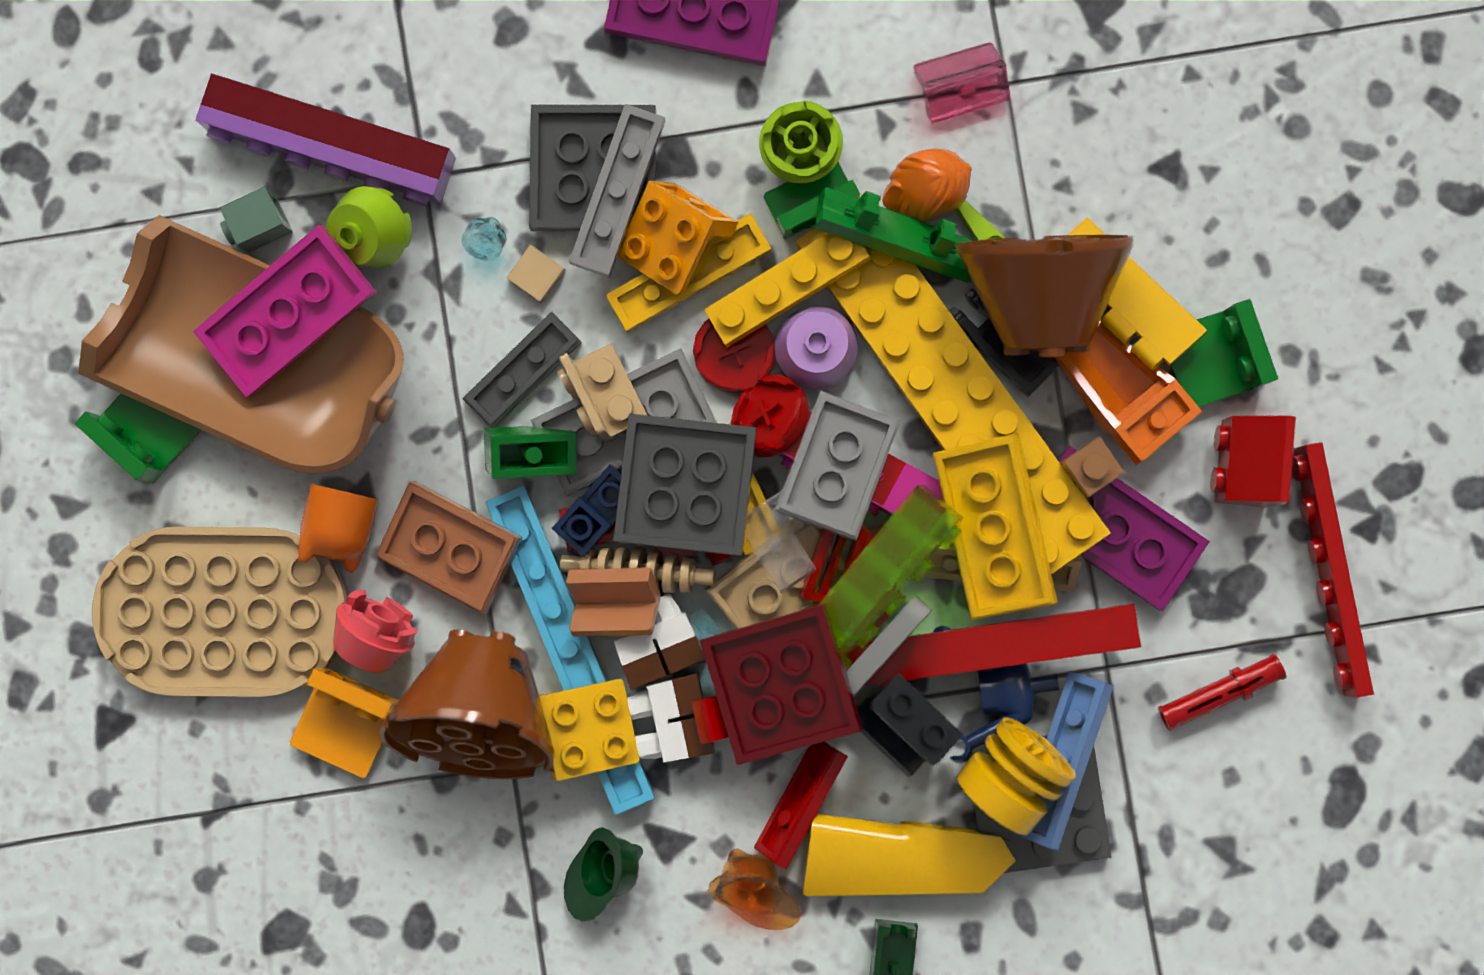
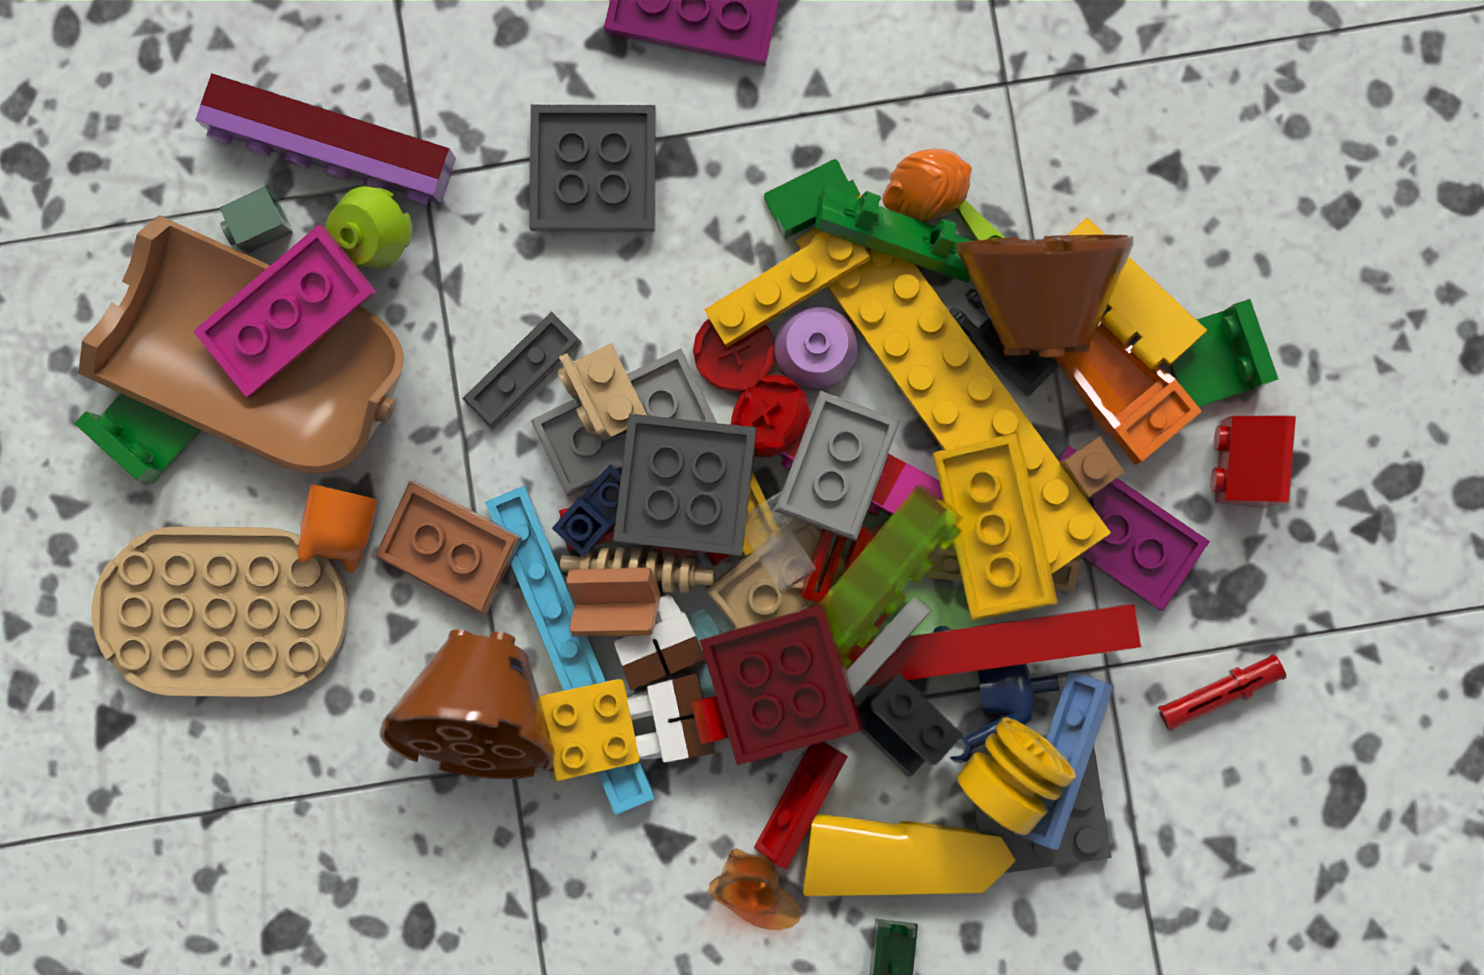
light orange bracket [290,667,399,778] -> none
coral cone [333,590,418,673] -> none
clear light blue tile [461,217,507,261] -> none
green slope [484,426,577,479] -> none
tan tile [506,244,566,304] -> none
dark green piece [564,827,643,922] -> none
light grey plate [569,104,666,278] -> none
yellow plate [606,213,772,333] -> none
light orange bracket [618,180,738,295] -> none
lime cone [759,101,843,183] -> none
clear pink panel [913,42,1011,124] -> none
red plate [1292,442,1374,698] -> none

